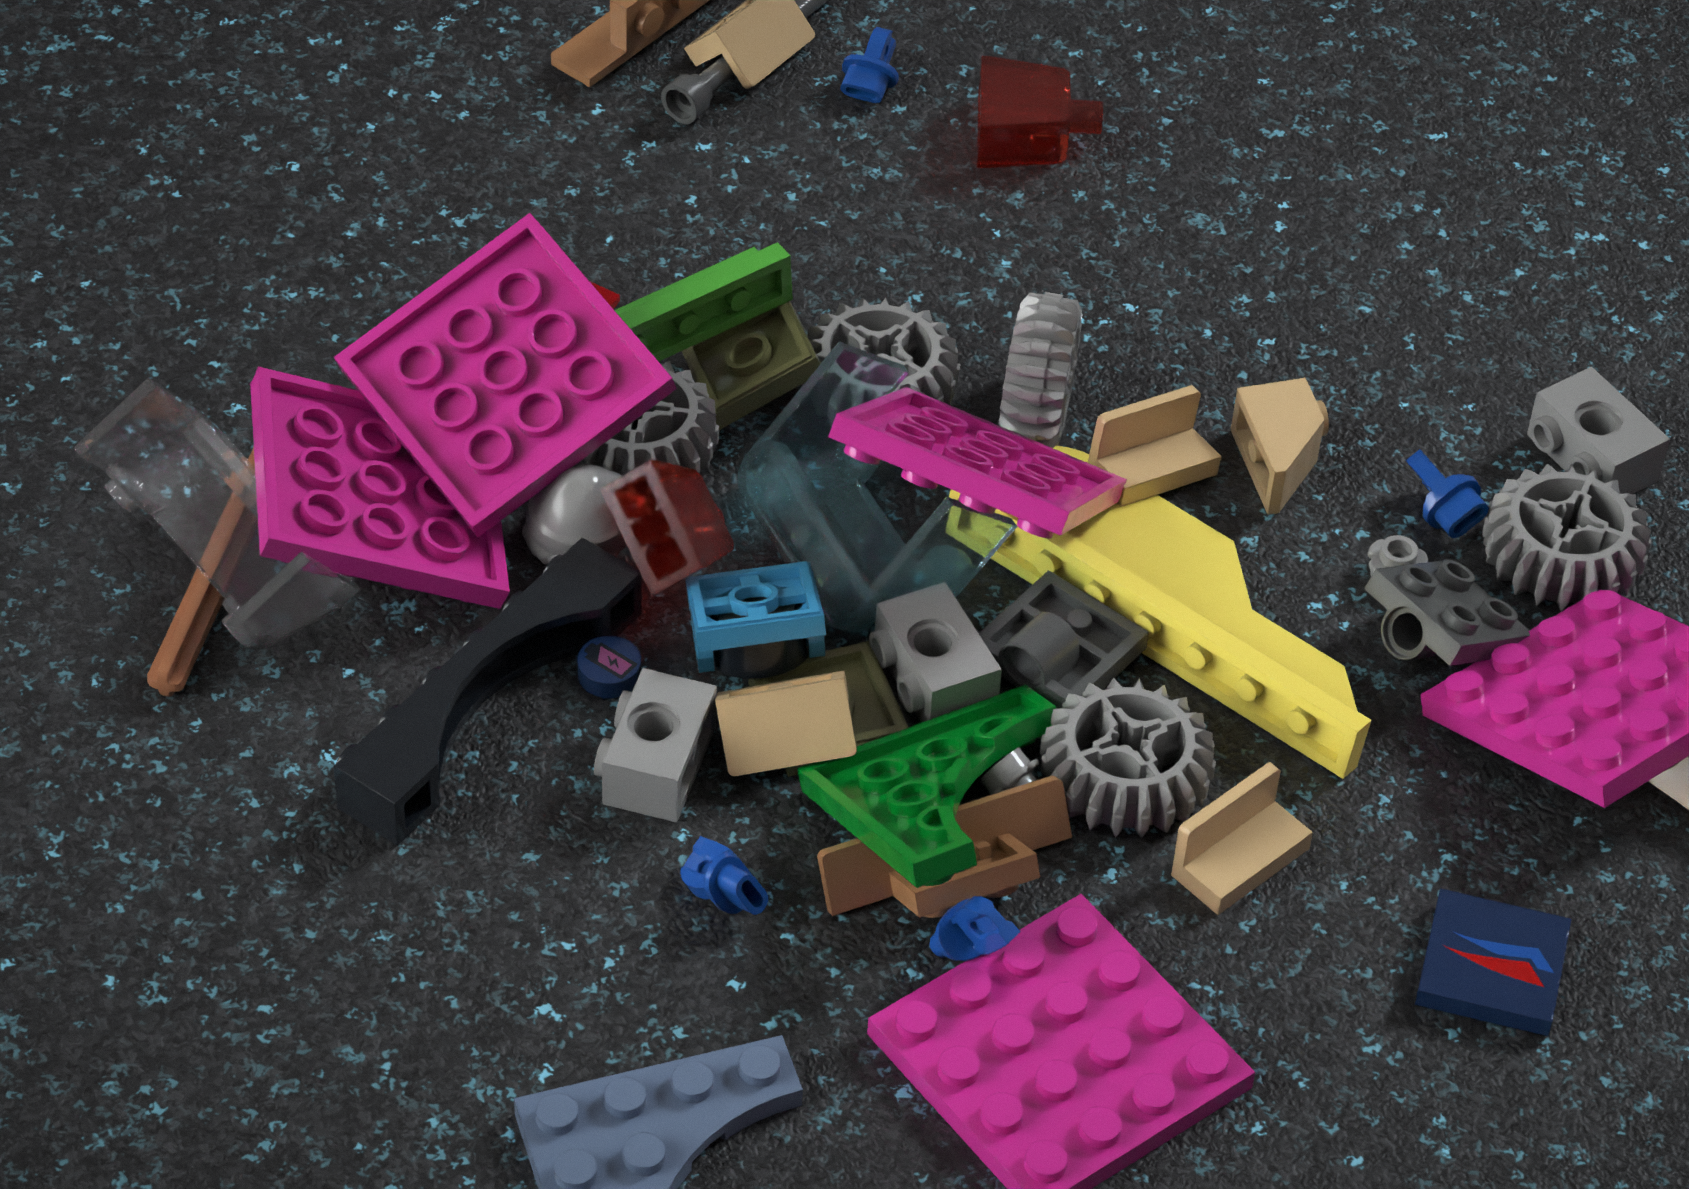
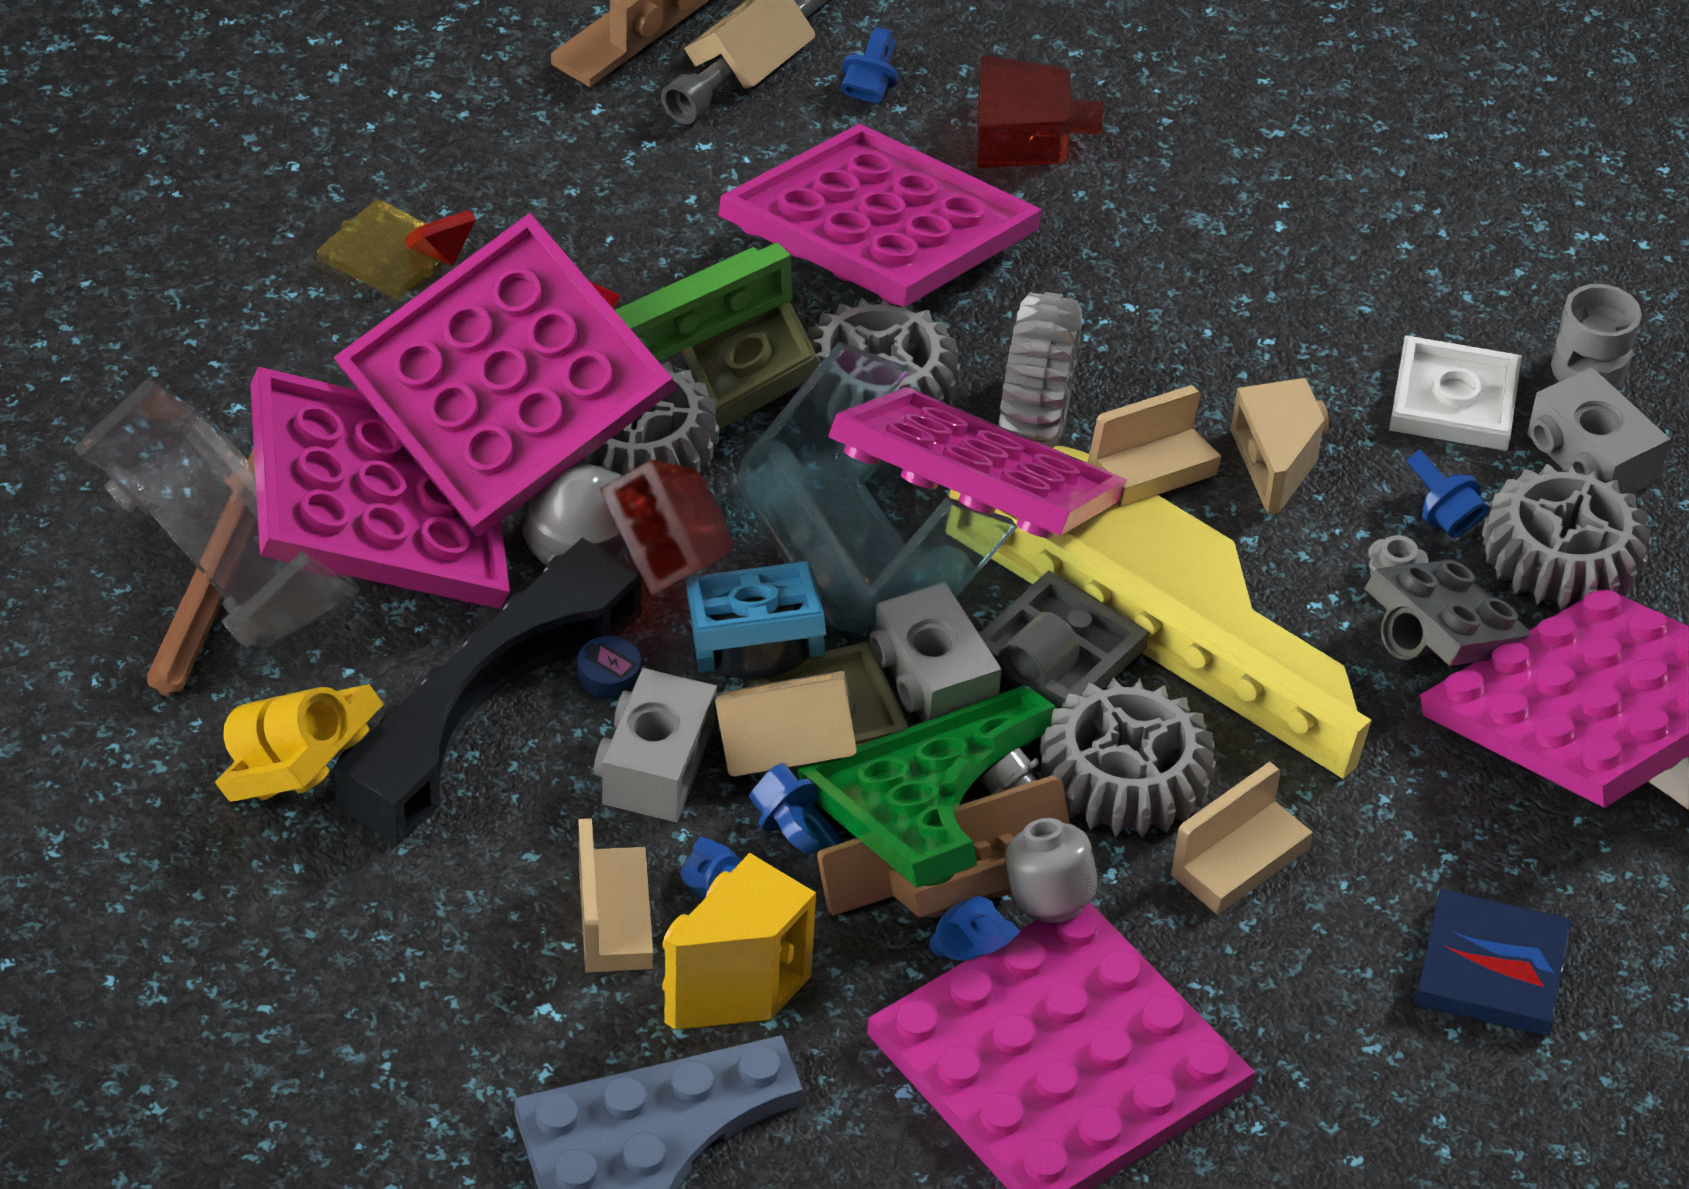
none -> yellow plate [215,684,384,802]
none -> clear yellow piece [317,199,441,300]
none -> red slope [405,210,476,266]
none -> tan panel [578,818,653,973]
none -> yellow slope [662,853,816,1030]
none -> dark pink plate [718,123,1042,307]
none -> blue piece [749,763,844,855]
none -> light grey head [1004,818,1098,923]
none -> white tile [1389,335,1522,451]
none -> light grey wheel [1551,284,1642,390]

